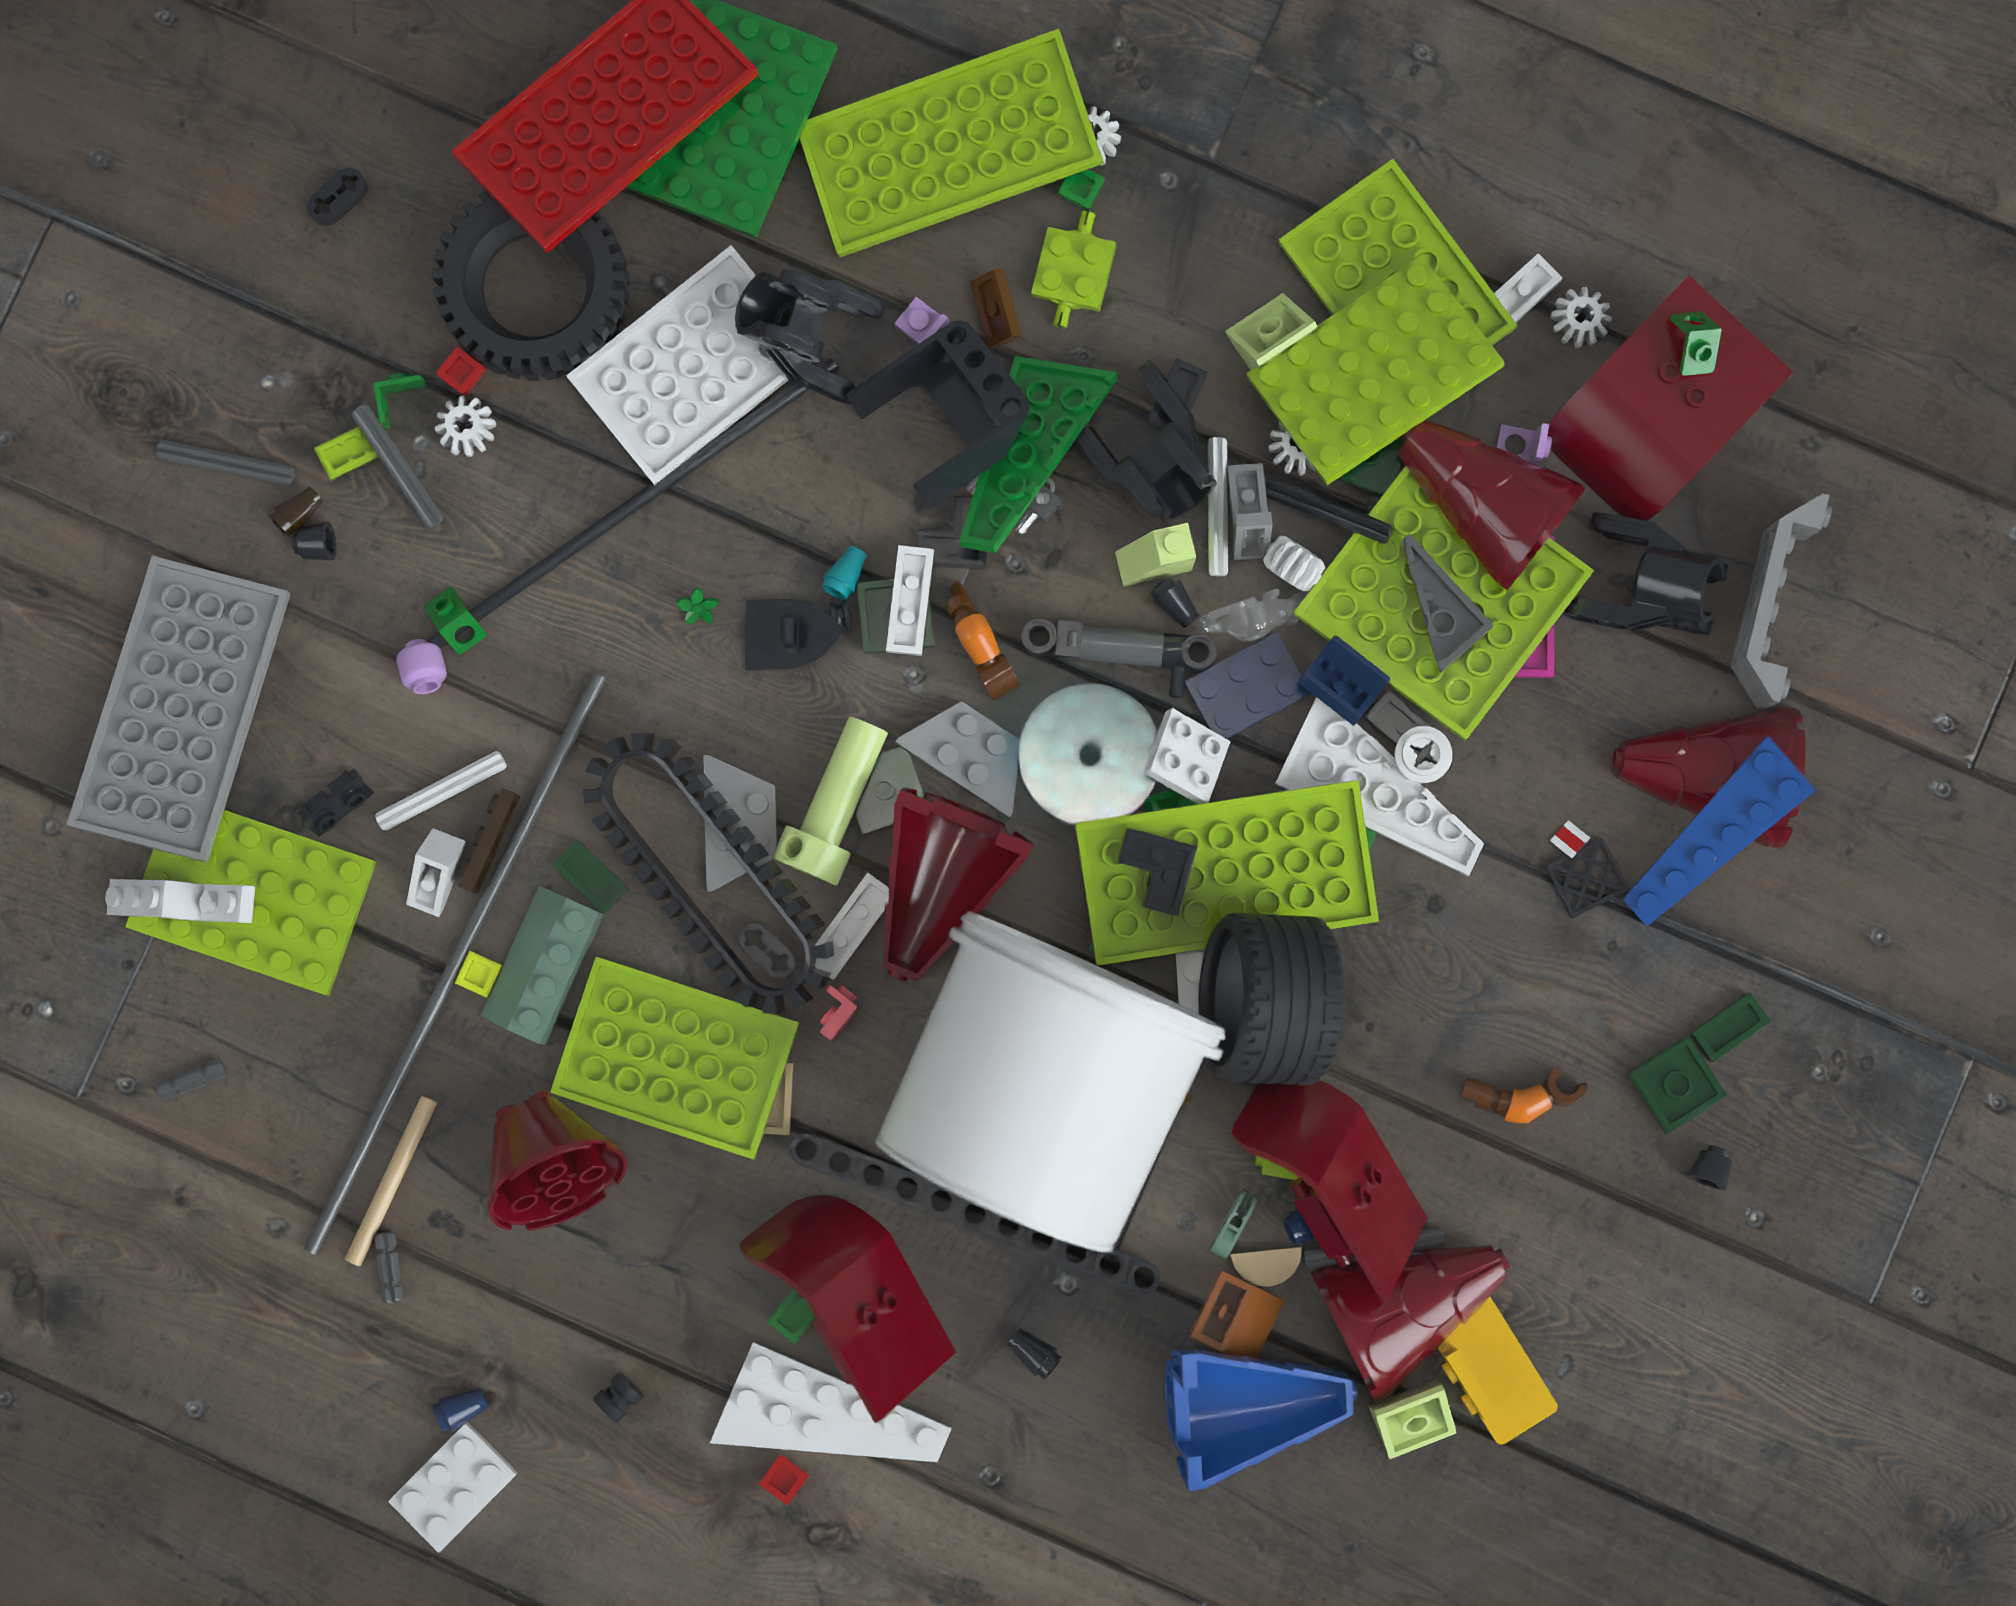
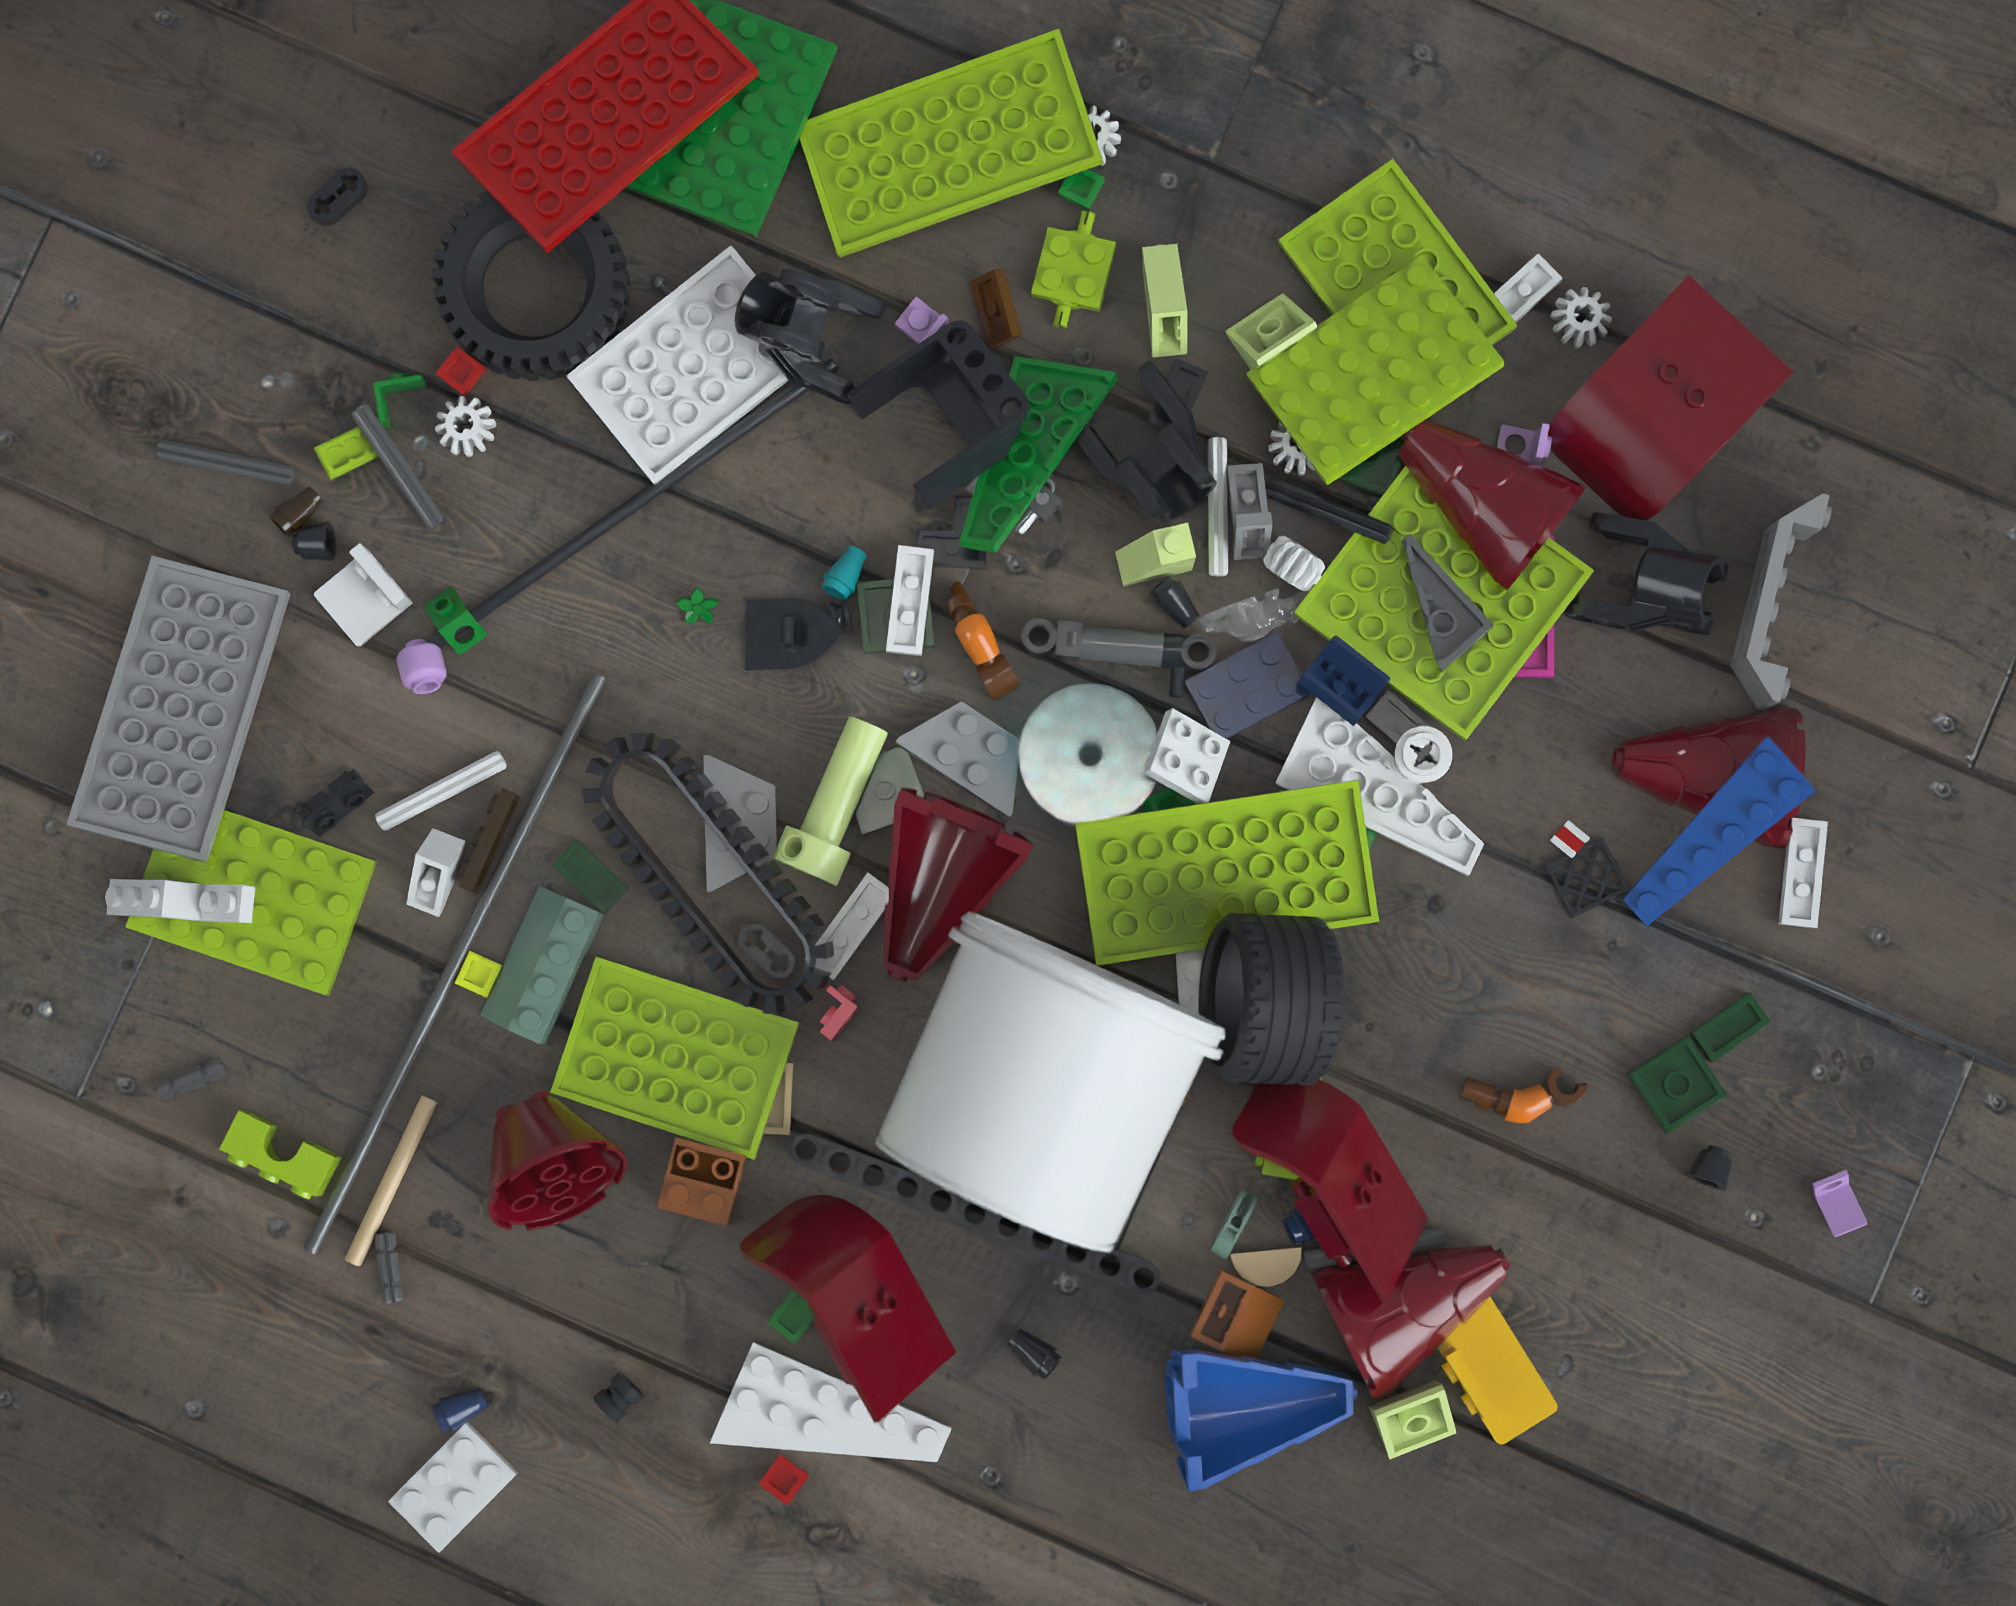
black tile [1117,827,1197,916] -> none
green bracket [1671,311,1722,376] -> none
none -> lime arch [219,1110,342,1199]
none -> white bracket [314,543,413,647]
none -> dark orange slope [657,1137,746,1226]
none -> yellowish green slope [1142,244,1187,358]
none -> white plate [1778,818,1828,928]
none -> lavender bracket [1812,1170,1867,1238]

